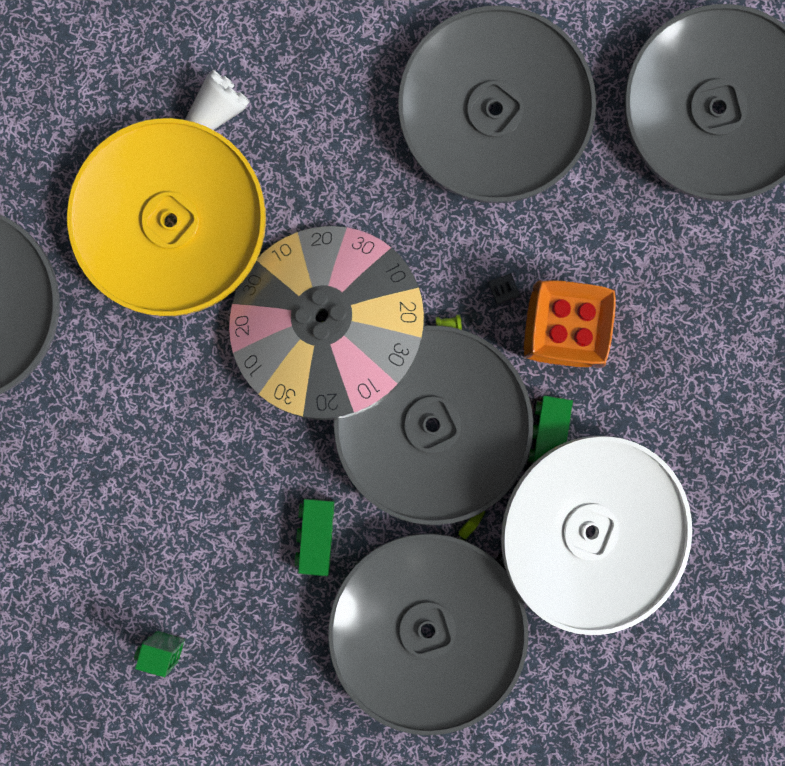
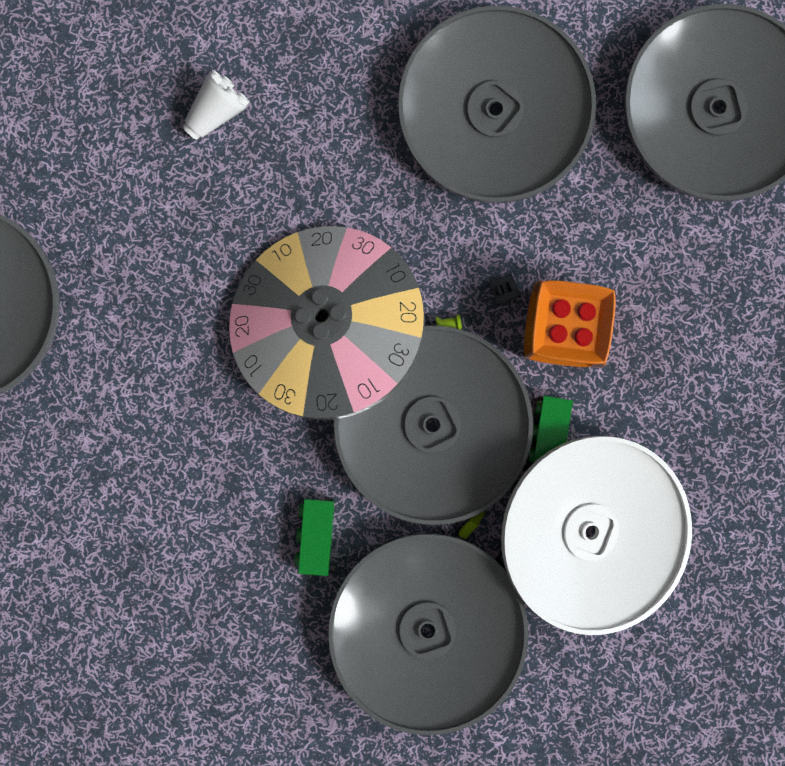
yellow dish [67,118,266,316] -> none
green brick [134,631,185,678] -> none

